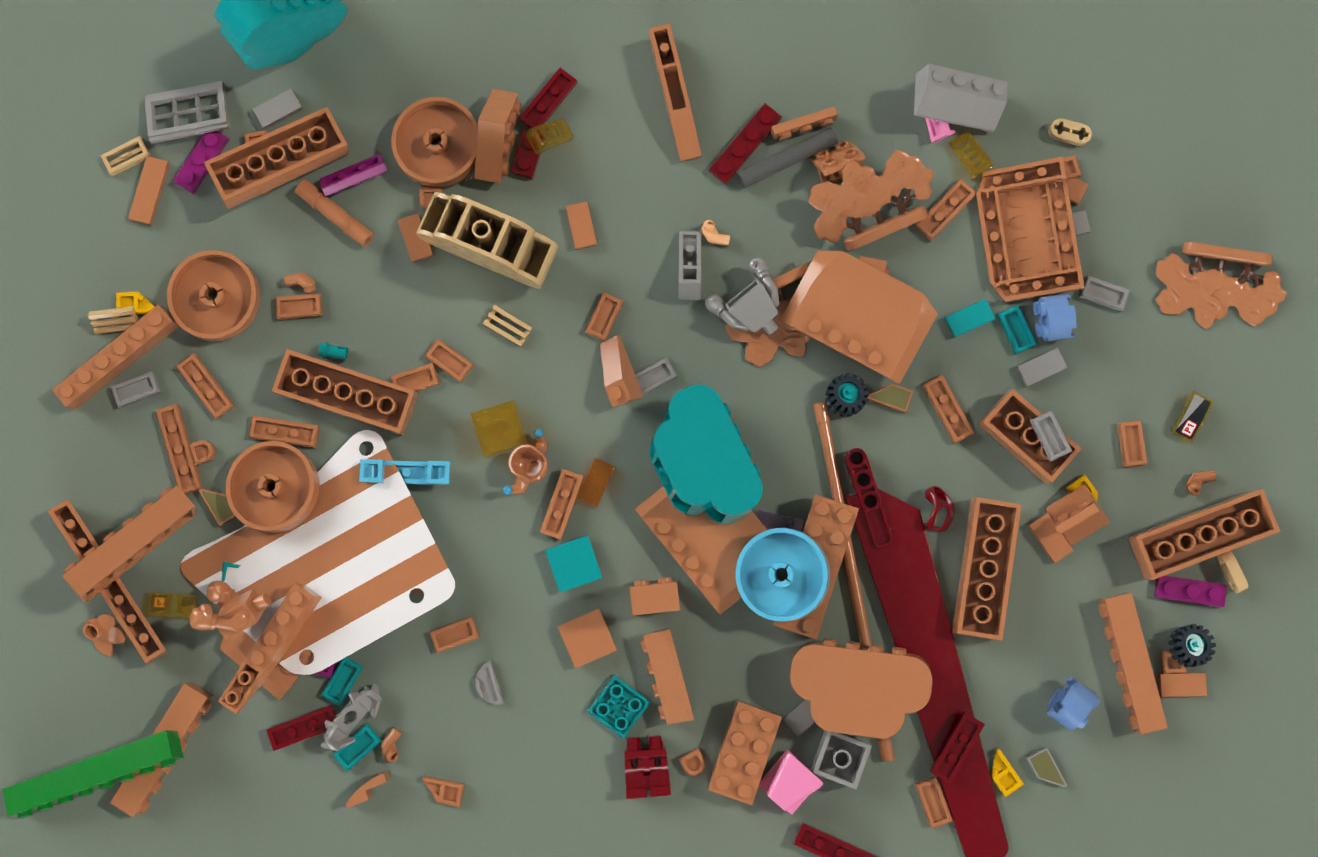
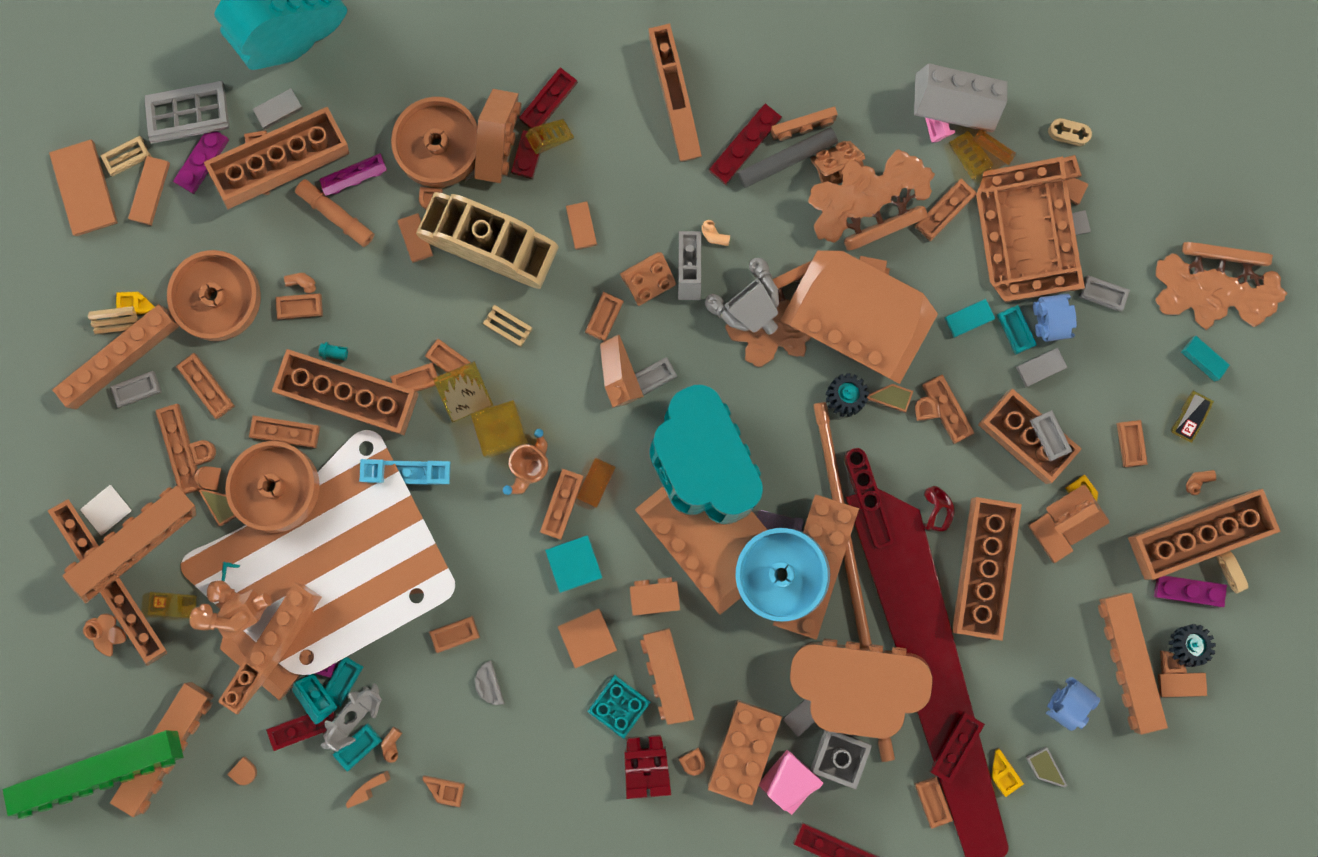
none -> nougat tile [49,140,118,236]
none -> white sticker [80,485,131,536]
none -> nougat tile [195,466,221,490]
none -> nougat tile [227,757,257,785]
none -> teal slope [292,674,337,725]
none -> slope [433,361,493,423]
none -> nougat bracket [620,252,676,306]
none -> nougat tile [915,396,941,421]
none -> clear orange tile [972,130,1016,165]
none -> teal slope [1181,336,1230,382]

